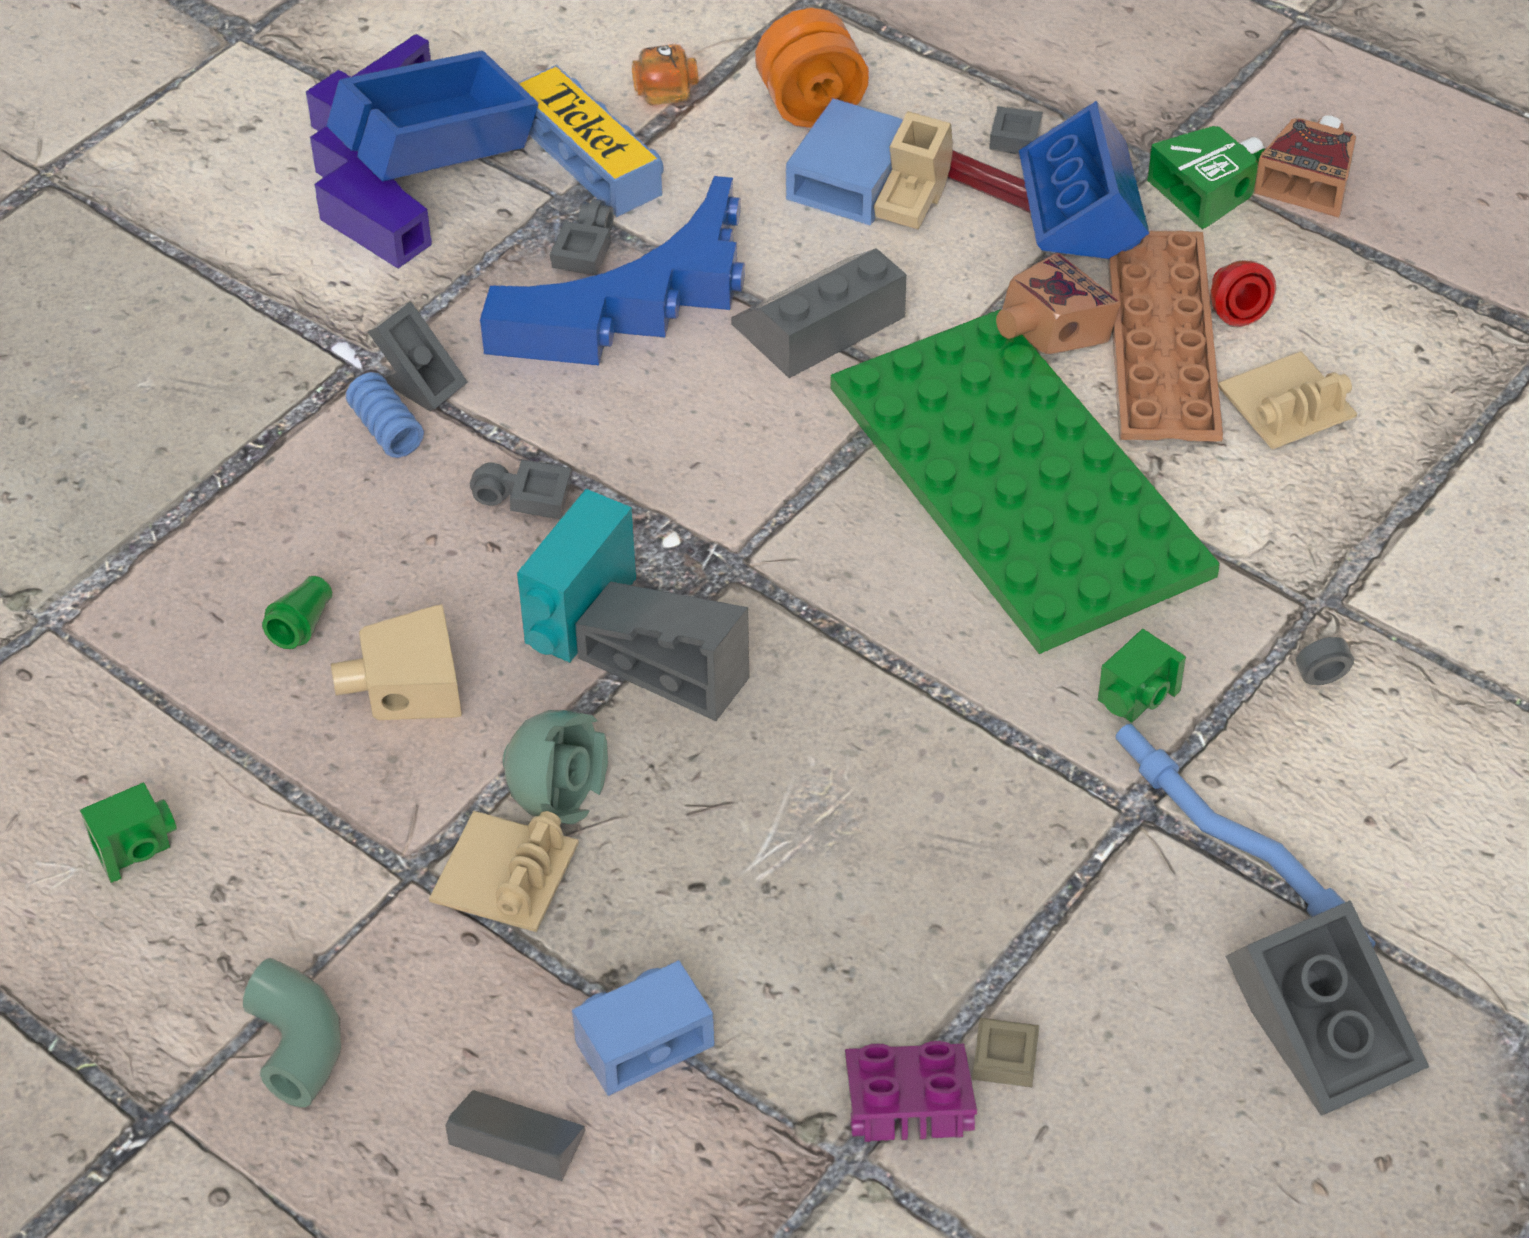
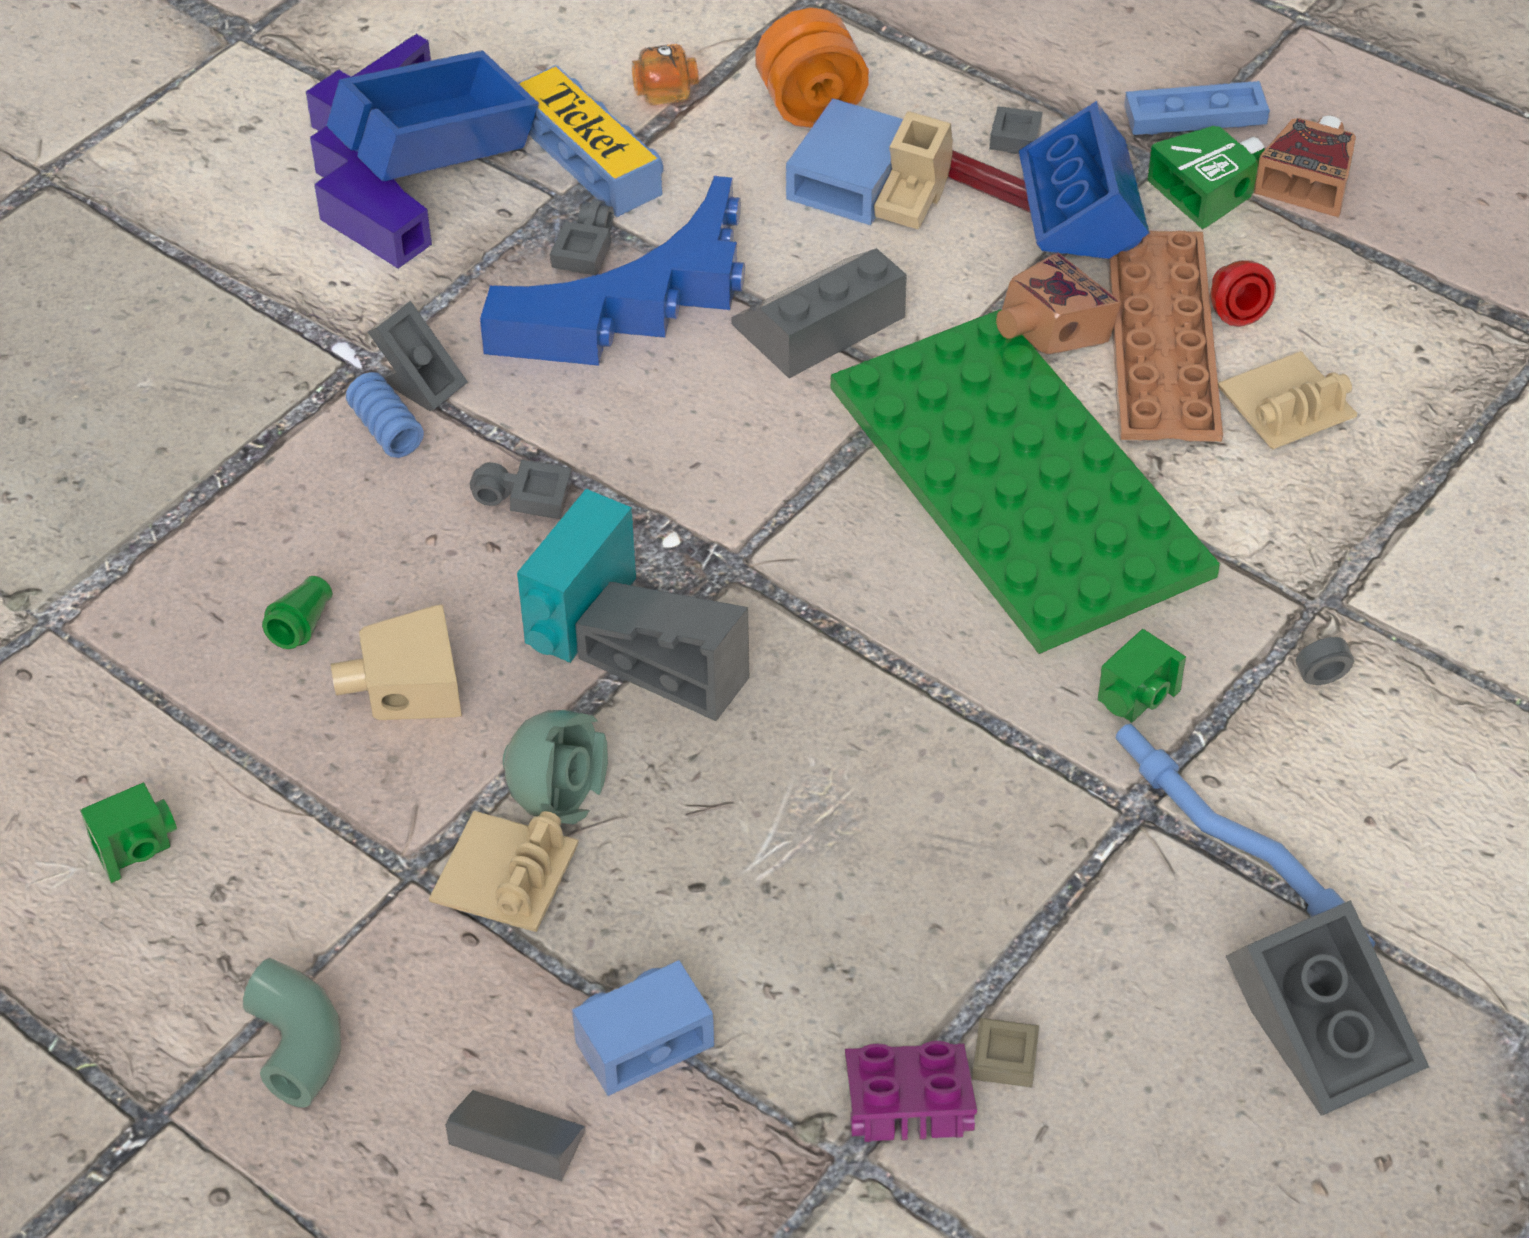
none -> medium blue plate [1124,81,1270,135]

